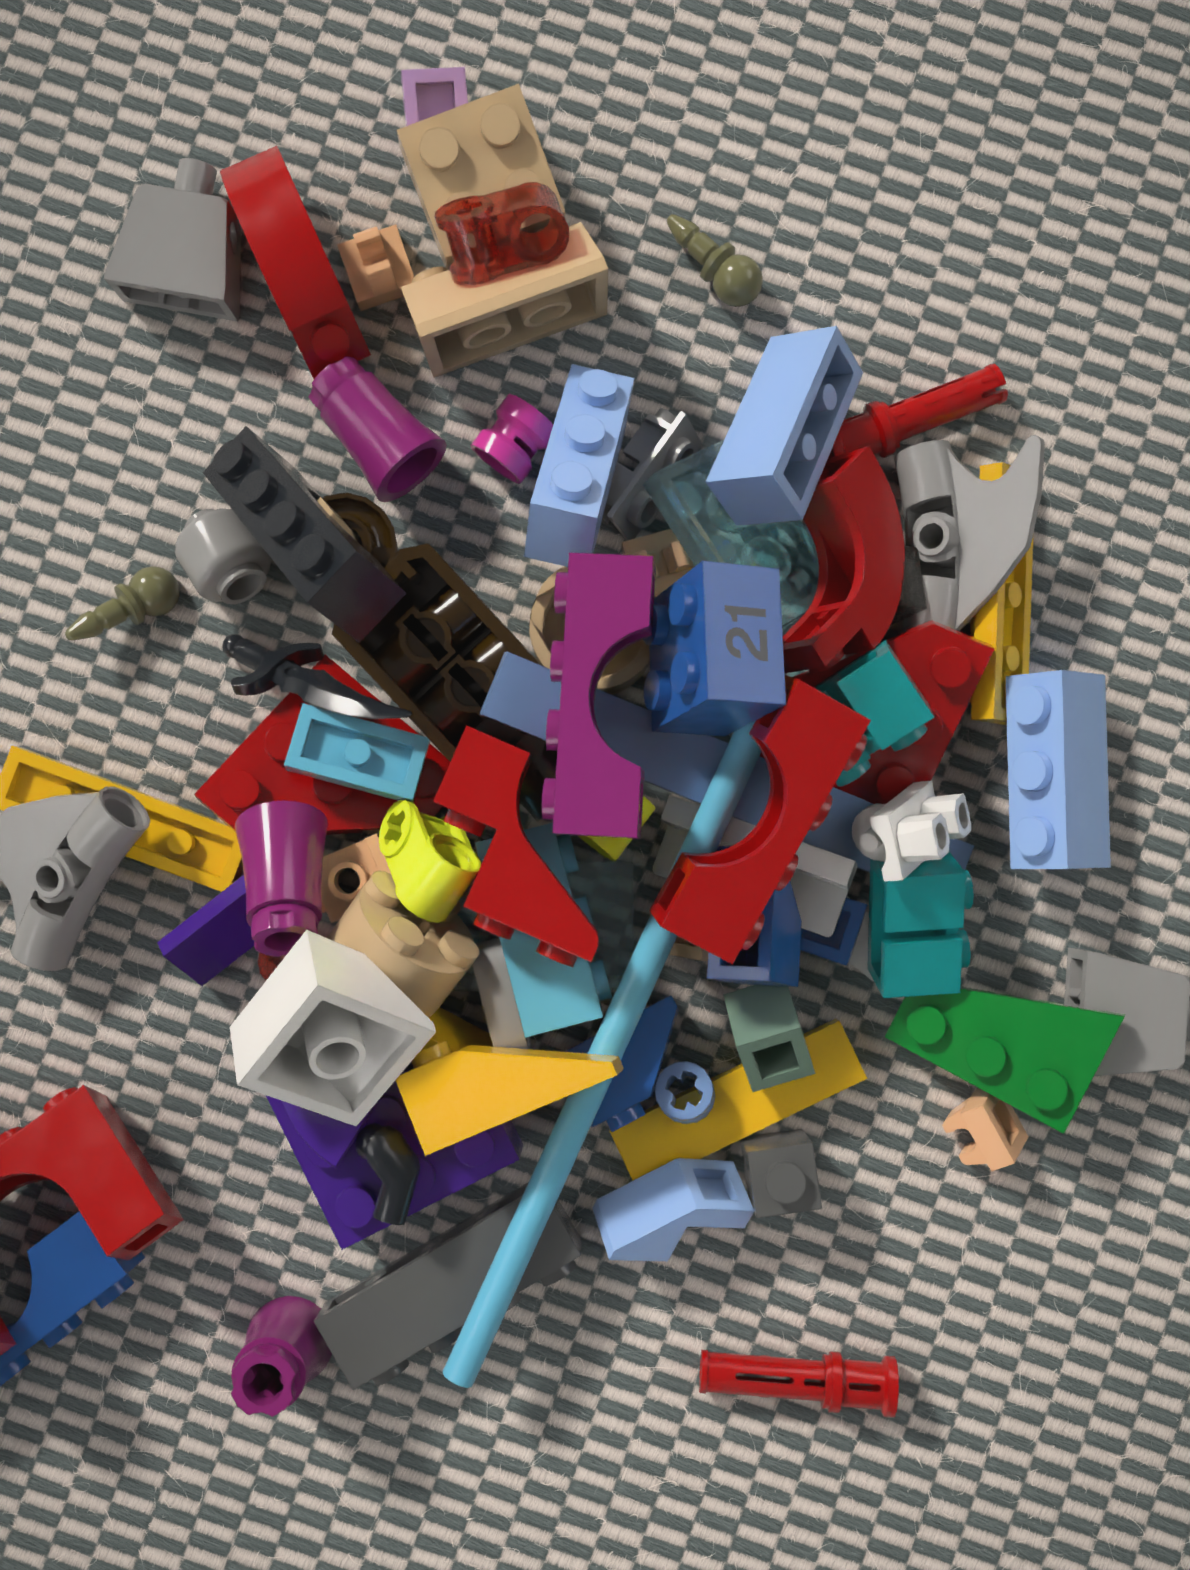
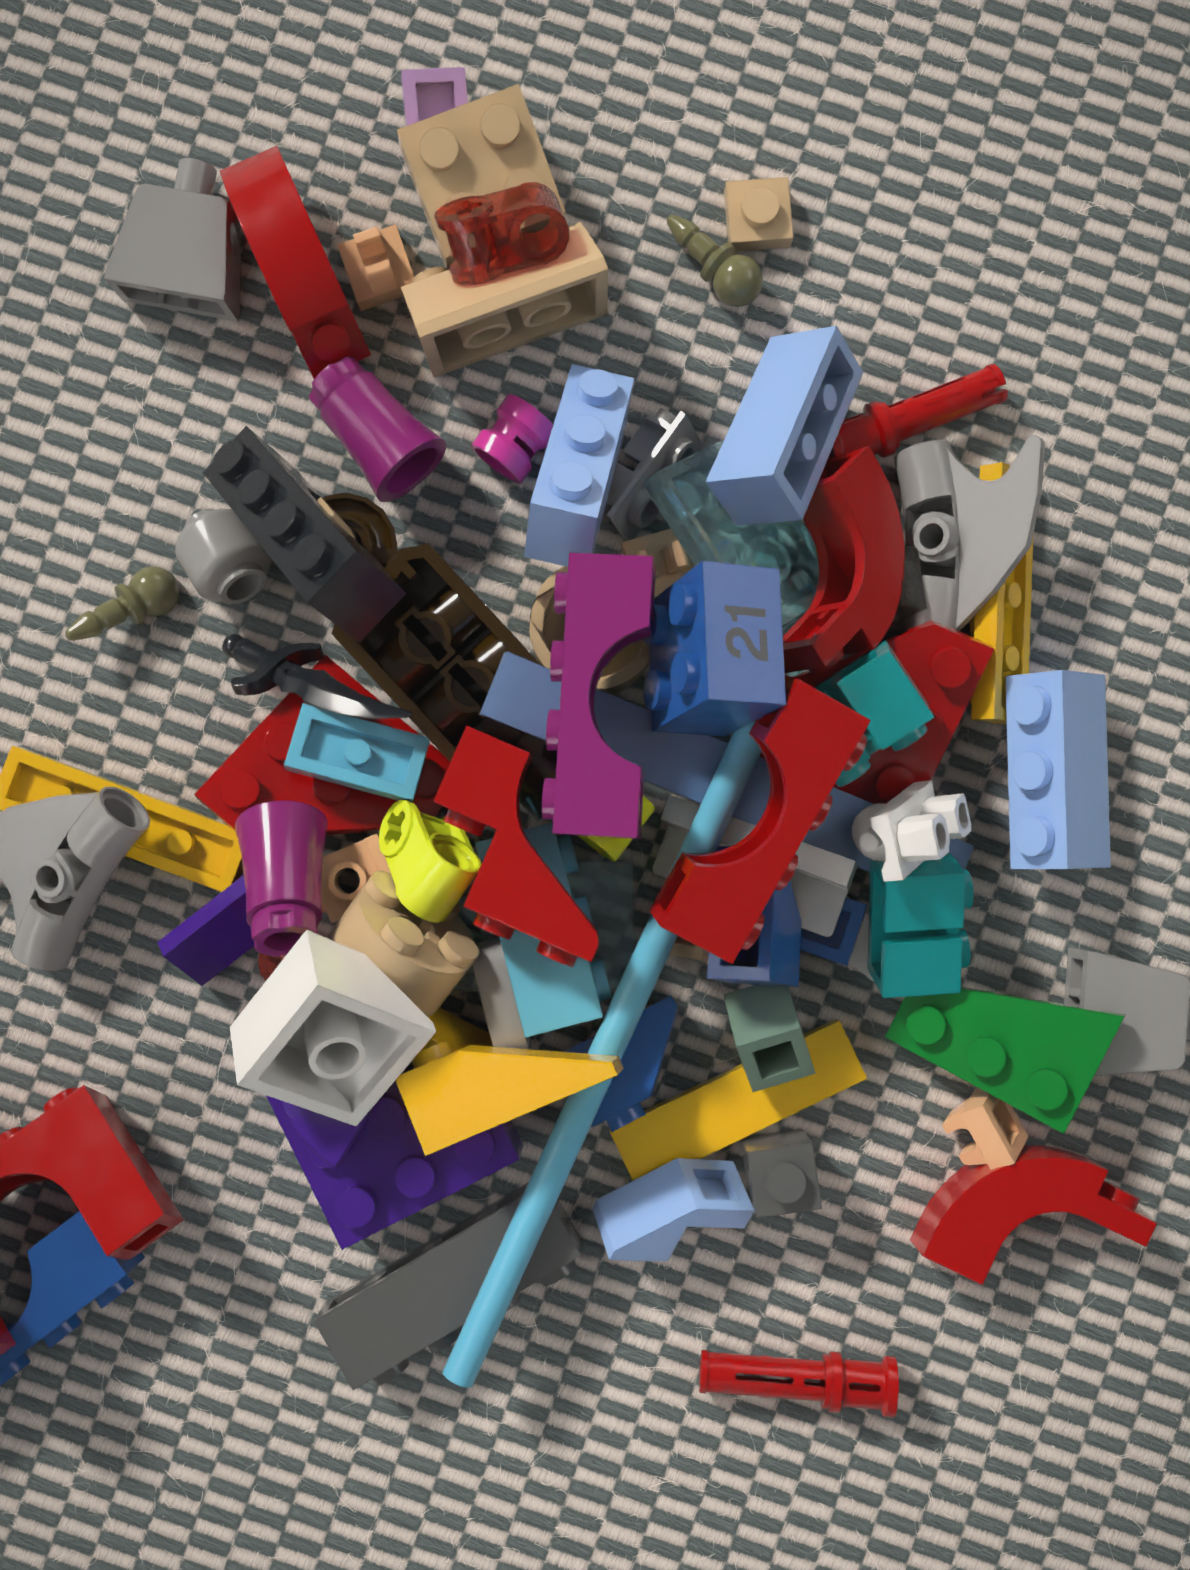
magenta plant [231,1296,332,1417] -> none
black arm [355,1123,420,1225] -> none
medium blue bush [655,1061,715,1124] -> none
none -> tan plate [724,177,793,252]
none -> red arch [910,1145,1157,1285]

